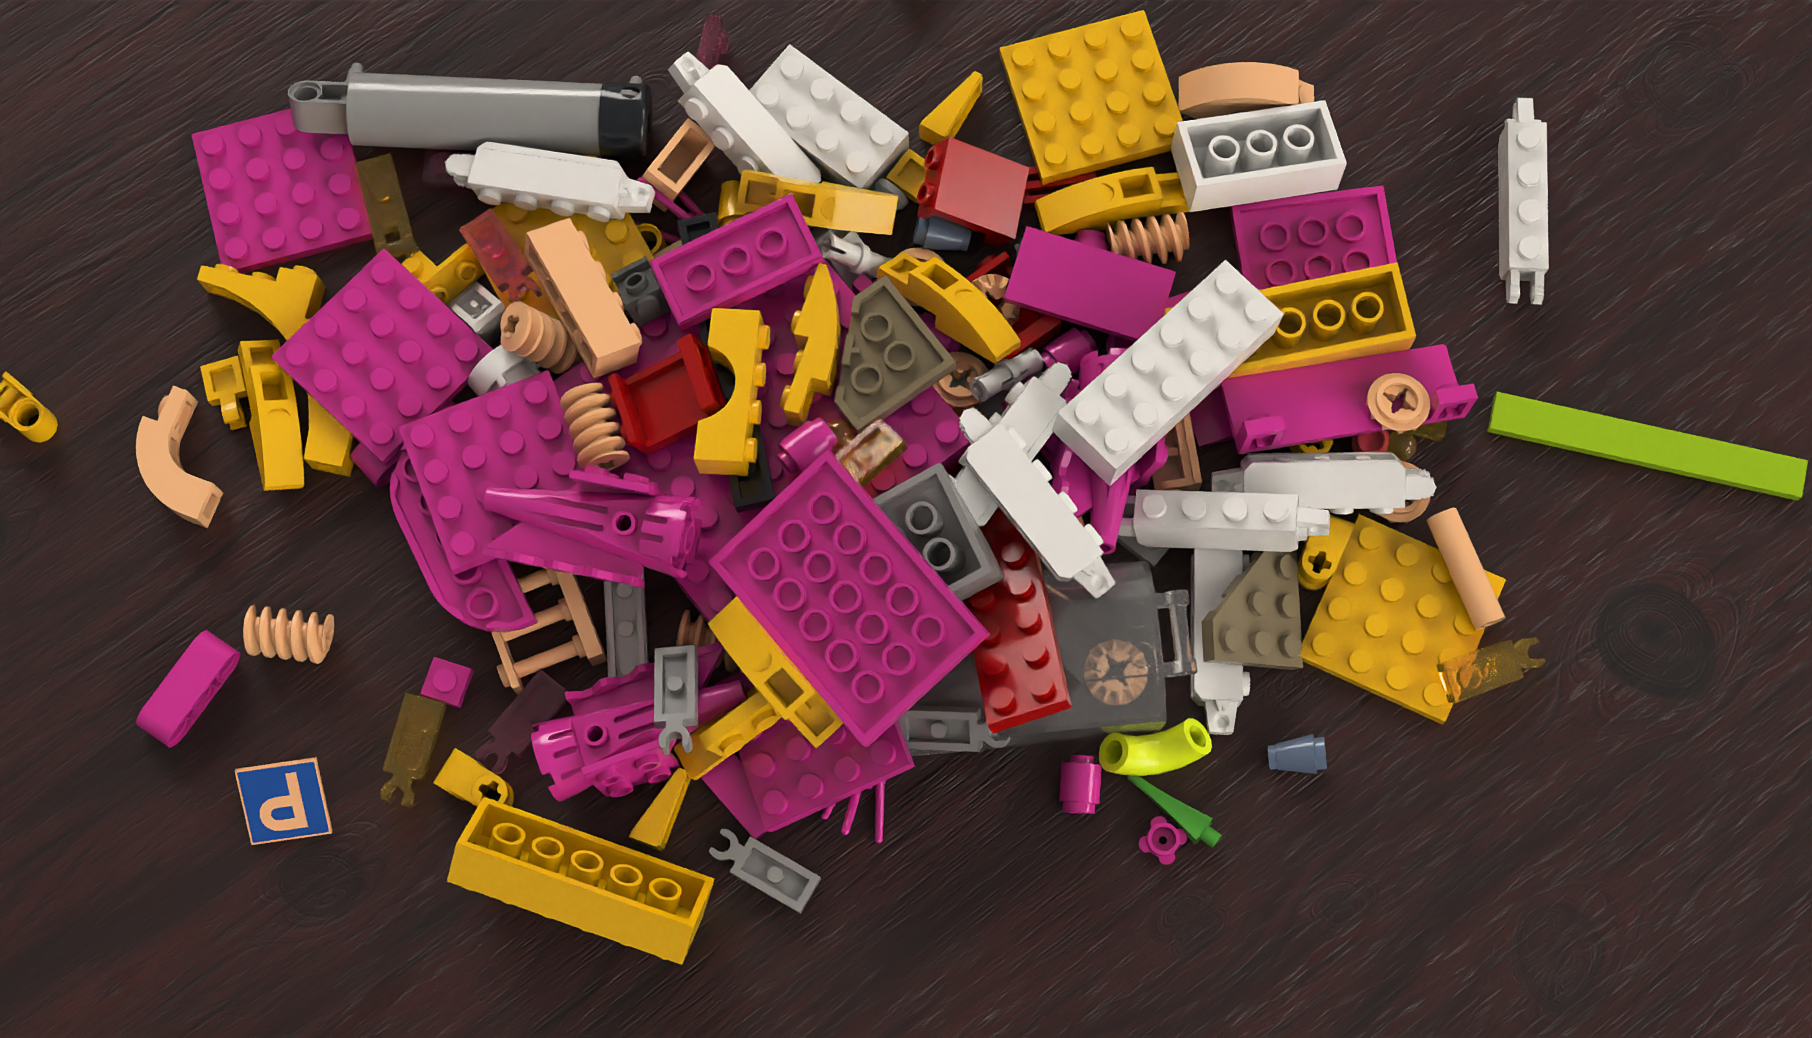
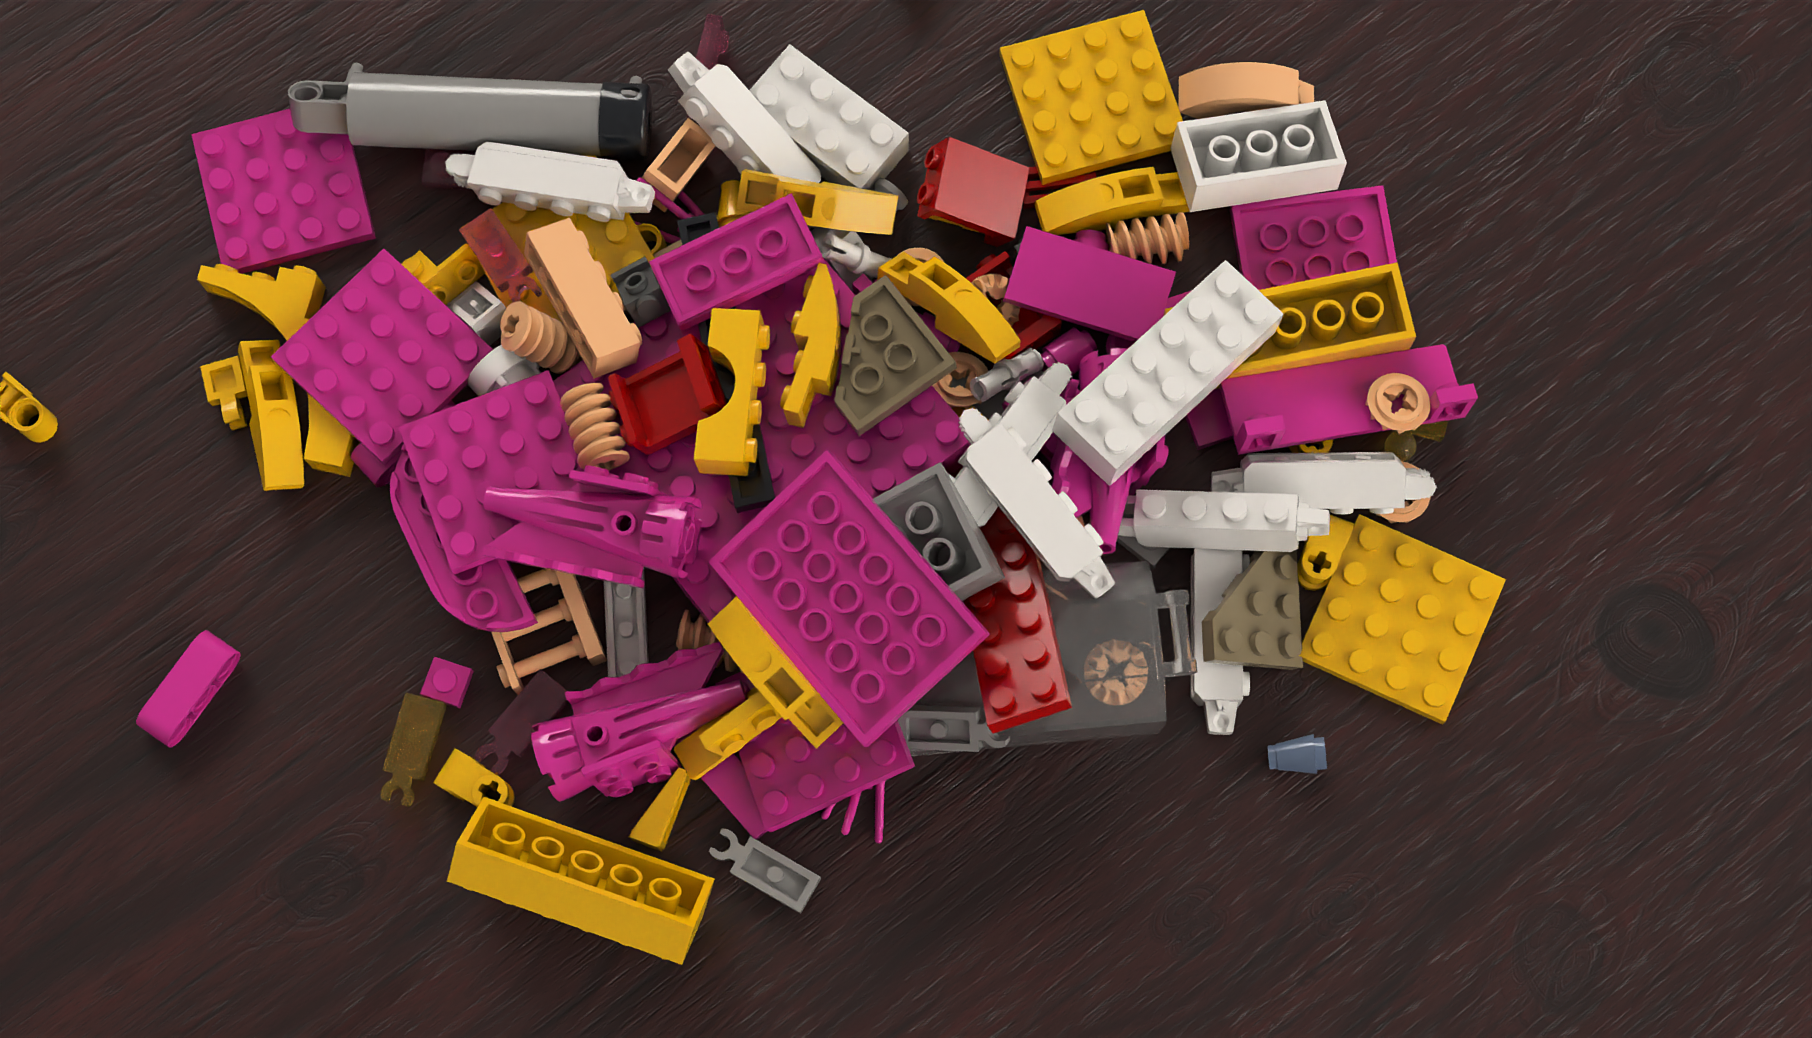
light nougat arch [136,386,223,528] -> none
blue piece [235,757,332,845] -> none
light nougat piece [243,605,334,664] -> none
clear yellow plate [353,153,419,257] -> none
light grey plate [654,645,698,755] -> none
dark pink brick [776,417,838,474] -> none
clear yellow plate [827,417,908,487] -> none
yellow plate [886,148,927,203] -> none
sand blue cone [913,216,971,251] -> none
yellow slope [919,71,983,145] -> none
dark pink brick [1059,755,1102,814] -> none
neon yellow cylinder [1099,718,1212,776] -> none
bright green piece [1127,775,1222,848] -> none
dark pink plate [1139,816,1187,865] -> none
light nougat hinge [1152,412,1202,491] -> none
coral plate [1351,430,1391,452] -> none
light nougat piece [1426,508,1506,630] -> none
clear yellow plate [1436,637,1545,703] -> none
lime tile [1487,392,1808,501] -> none
white hinge [1498,98,1549,305] -> none

